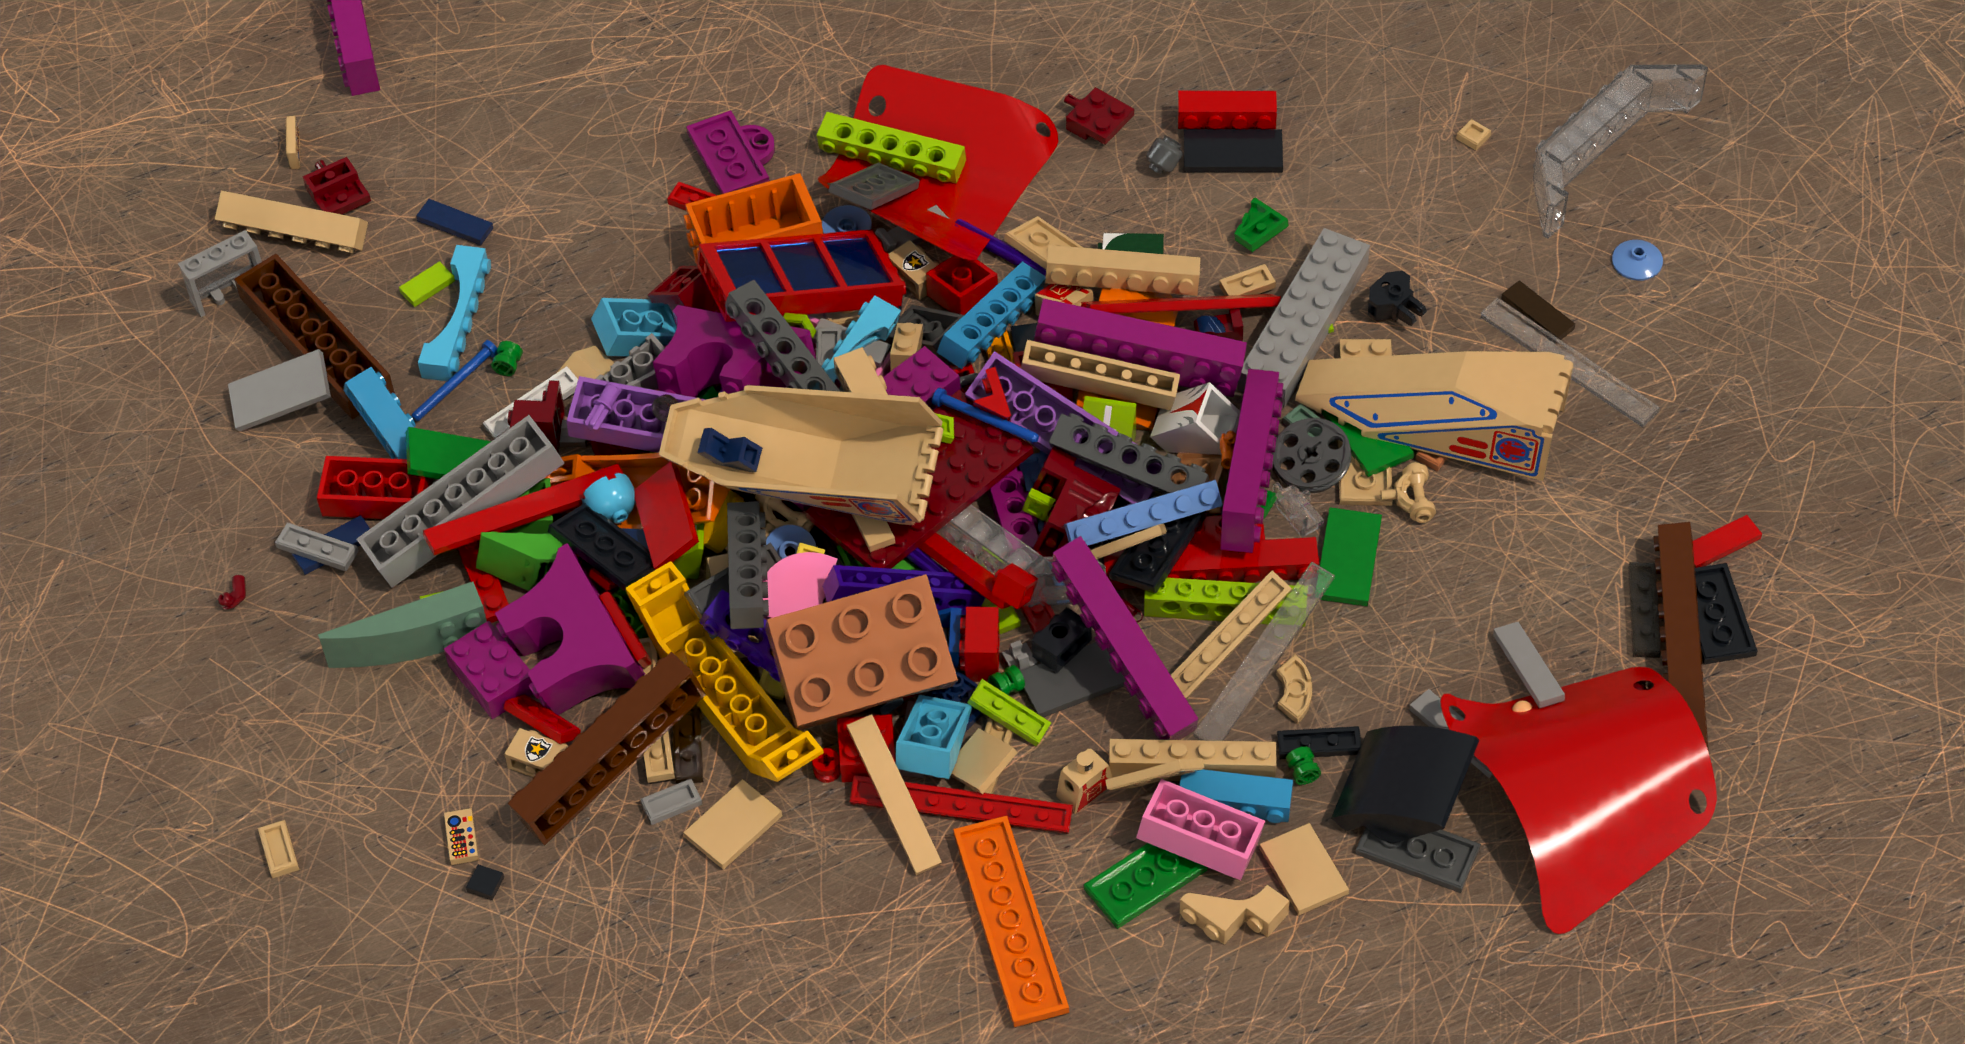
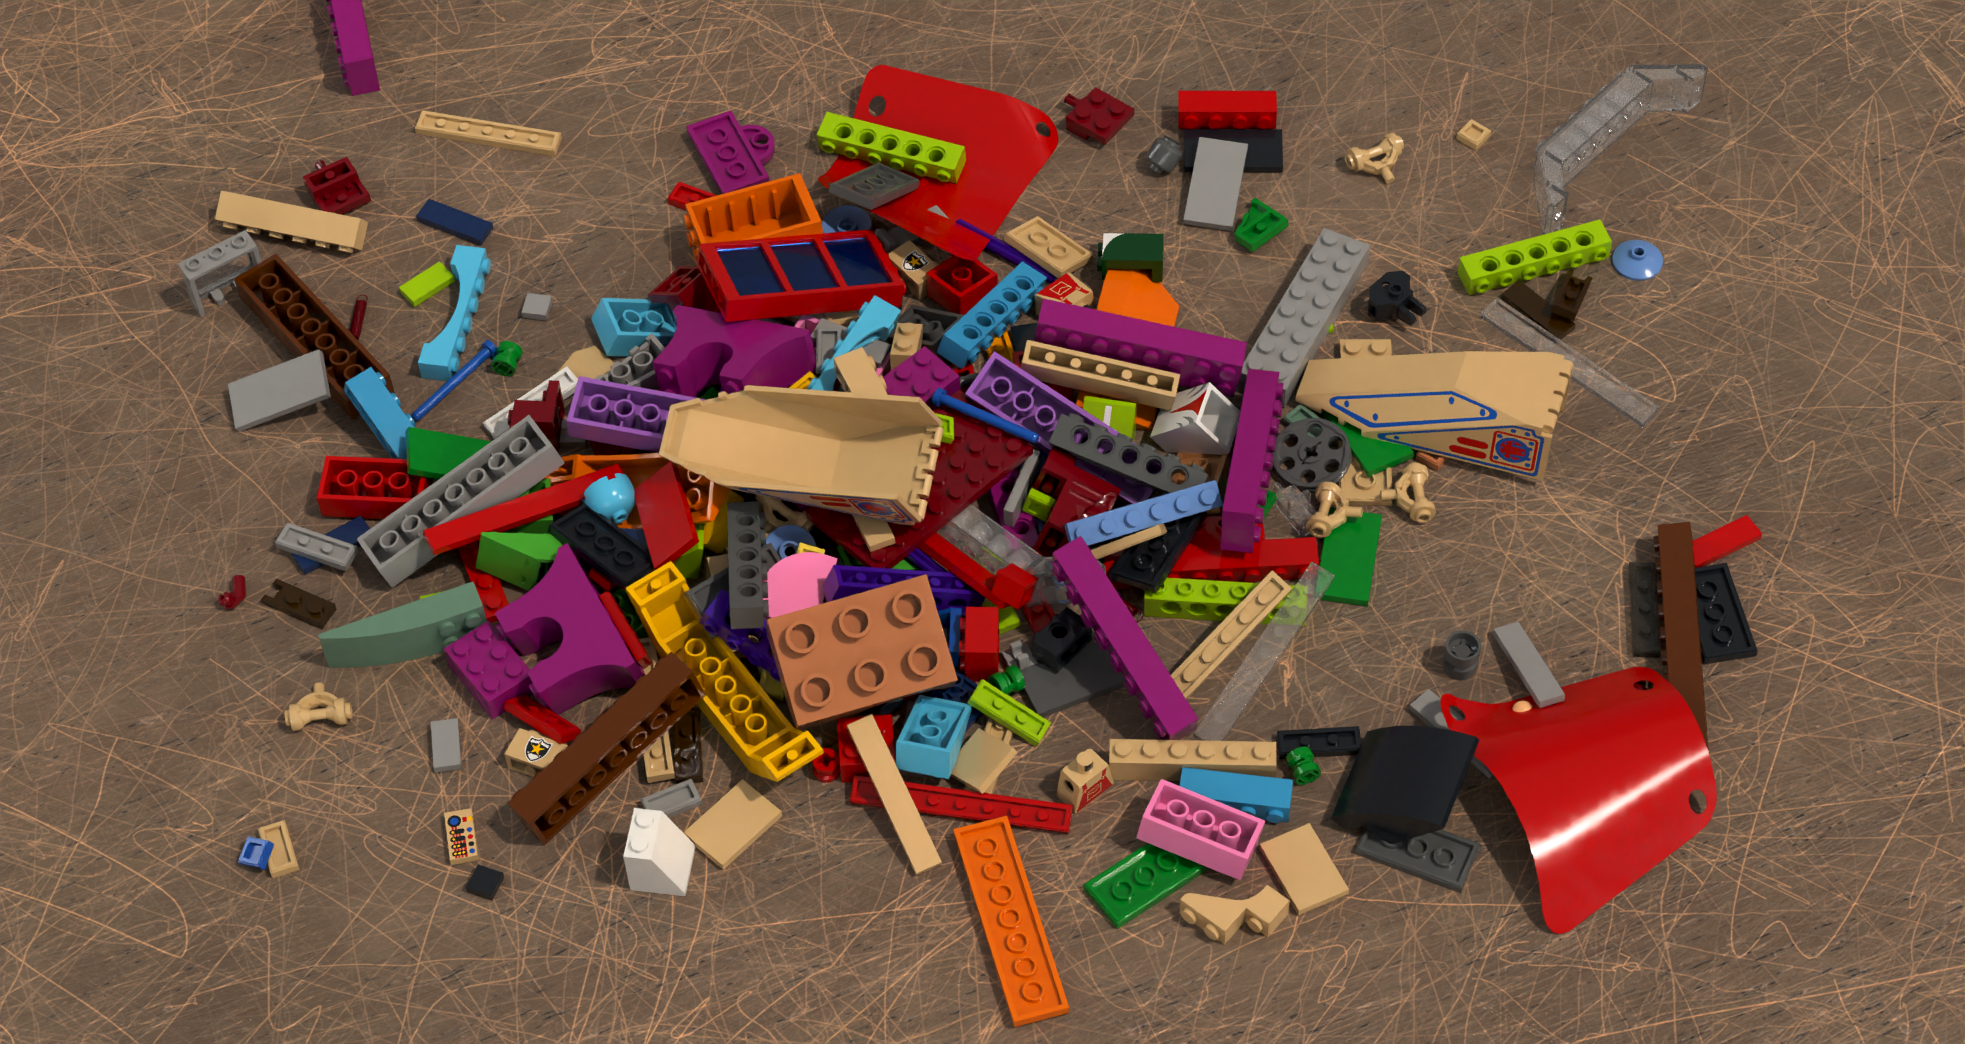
tan tile [286,116,300,169] -> none
medium lavender axle [584,382,622,431] -> none
clear smoke tile [652,394,678,422] -> none
dark blue slope [697,428,763,473] -> none
dark grey brick [725,280,841,392] -> none
lime tile [783,313,817,338] -> none
red slope [973,367,1011,422] -> none
tan brick [1045,245,1200,296] -> none
red tile [1081,294,1281,314] -> none
tan tile [1105,758,1205,790] -> none
dark red leg [1193,308,1244,341] -> none
tan plate [1219,264,1276,296] -> none
orange arm [1219,430,1236,469] -> none
tan tile [1276,654,1312,724] -> none
none -> blue tile [238,836,274,870]
none -> dark brown hinge [261,579,337,629]
none -> tan piece [285,683,353,731]
none -> dark red piece [350,295,368,340]
none -> tan tile [415,110,562,156]
none -> light grey tile [431,718,462,773]
none -> light grey tile [521,293,553,321]
none -> white slope [623,808,696,896]
none -> light grey tile [1004,449,1041,528]
none -> light grey tile [1183,137,1248,231]
none -> tan piece [1306,482,1363,538]
none -> tan piece [1345,132,1404,184]
none -> dark grey wheel [1443,630,1481,681]
none -> lime brick [1458,219,1612,295]
none -> dark brown hinge [1550,268,1592,321]

